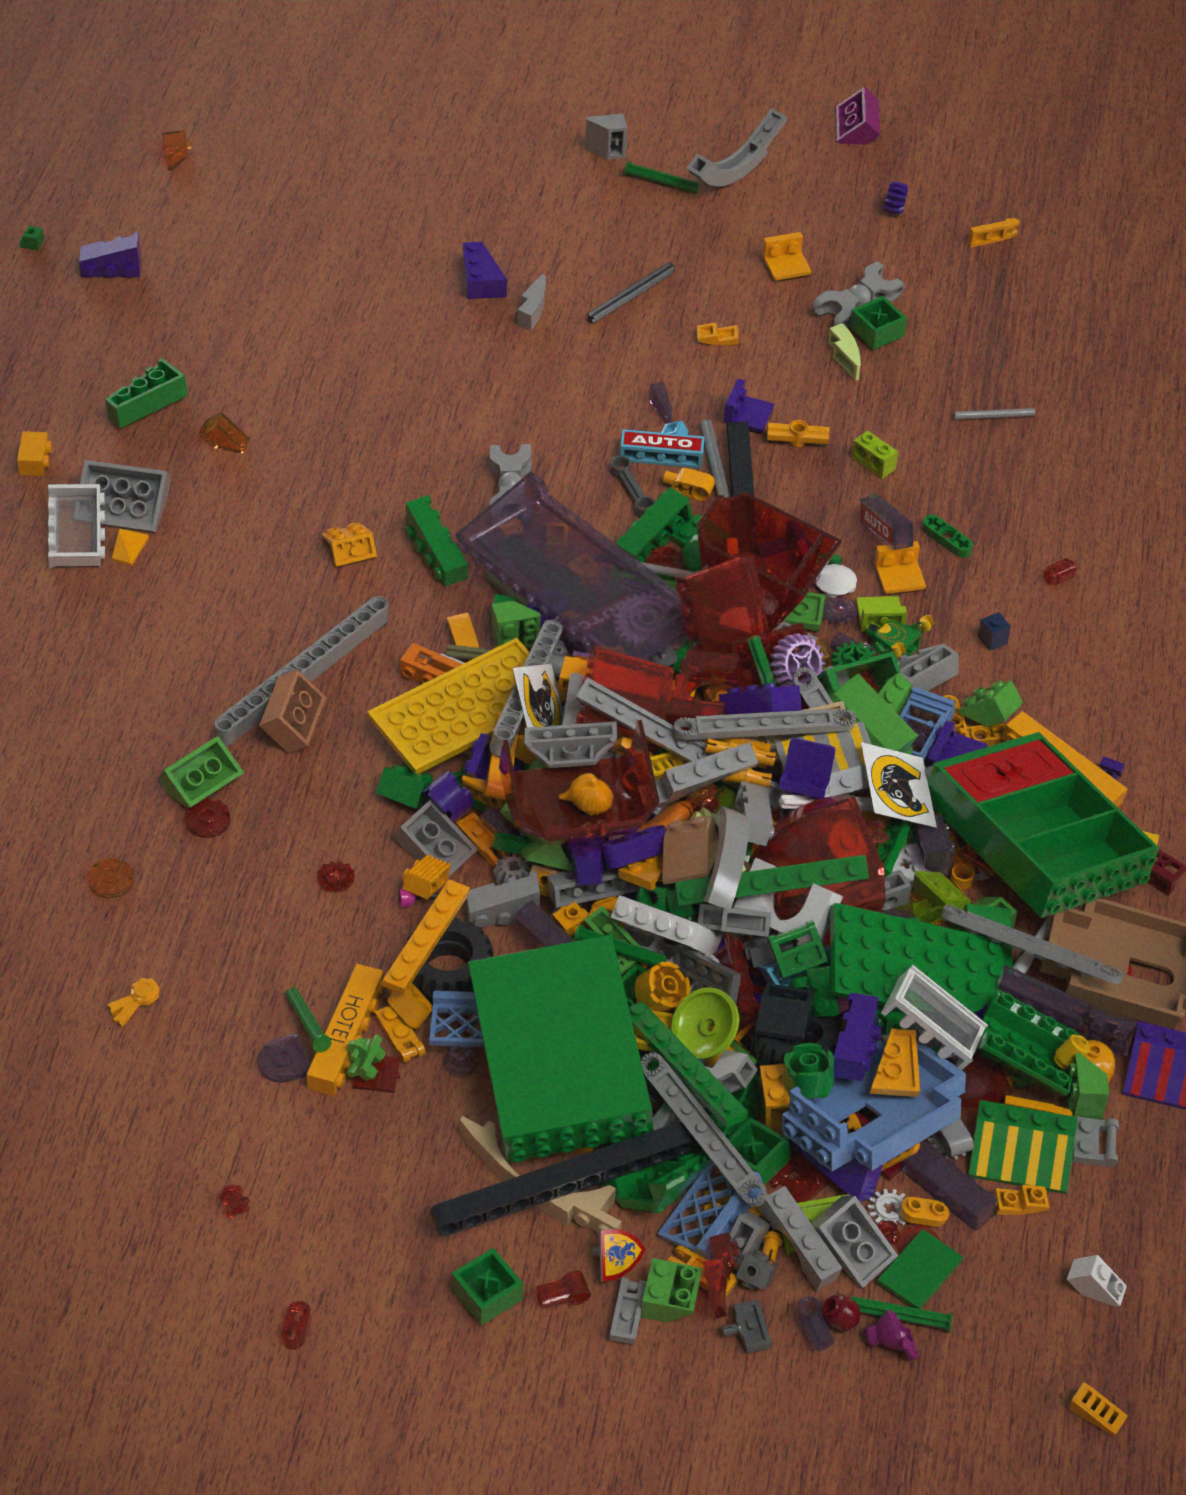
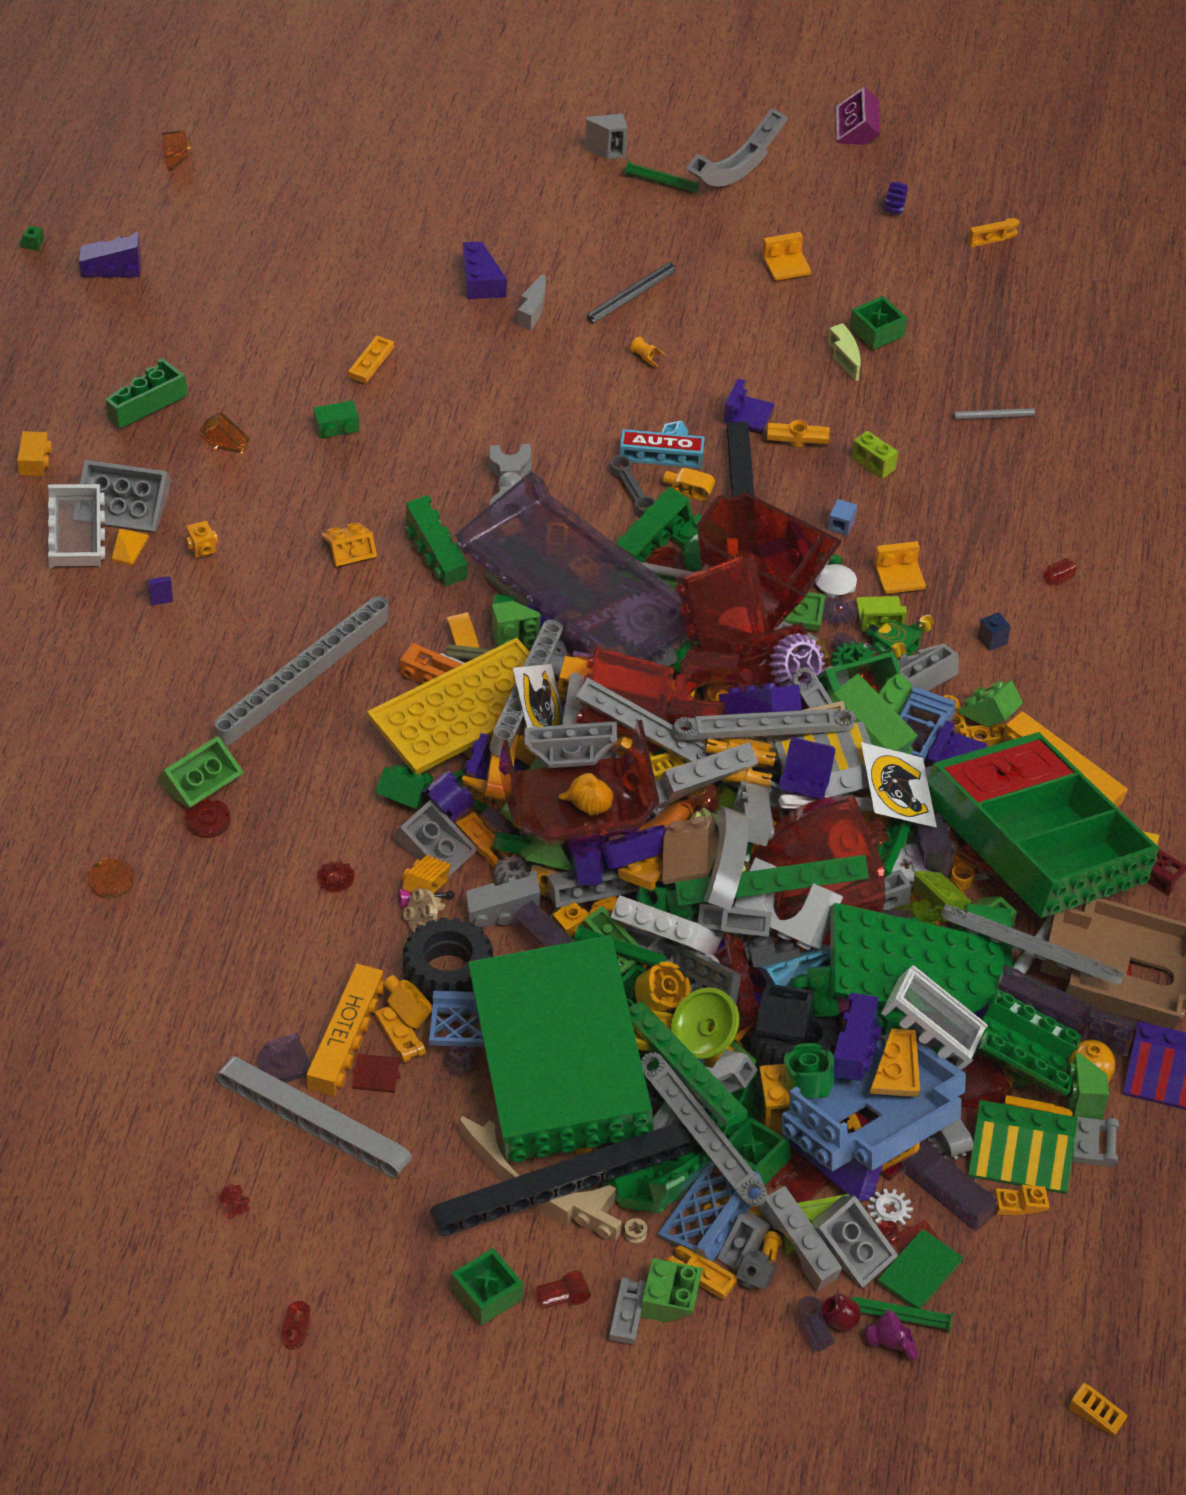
light orange piece [107,978,160,1027] -> none
nougat brick [259,669,326,753] -> none
green axle [285,987,331,1052] -> none
bright green hips [346,1034,386,1081] -> none
light orange plate [383,879,470,994] -> none
shield [592,1229,646,1282] -> none
slope [649,381,672,423] -> none
light orange slope [697,322,739,345] -> none
light grey axle [701,419,731,511] -> none
clear red slope [703,1232,741,1318] -> none
dark grey plate [721,1300,772,1353] -> none
green axle [747,636,777,687] -> none
green plate [767,920,828,978] -> none
light grey piece [812,262,905,329] -> none
brick [860,494,913,550] -> none
light orange plate [899,1197,950,1227] -> none
green beam [922,515,973,558] -> none
yellow brick [1054,1034,1089,1070] -> none
white slope [1067,1255,1127,1307] -> none
dark purple tile [1100,756,1125,780] -> none
none -> dark purple slope [146,576,173,605]
none -> light orange brick [186,520,218,558]
none -> light grey beam [216,1057,412,1178]
none -> green brick [313,400,359,439]
none -> light orange plate [348,335,394,384]
none -> tan plate [403,889,446,933]
none -> tan bush [624,1218,647,1244]
none -> light orange piece [629,336,666,368]
none -> medium blue brick [828,499,857,536]

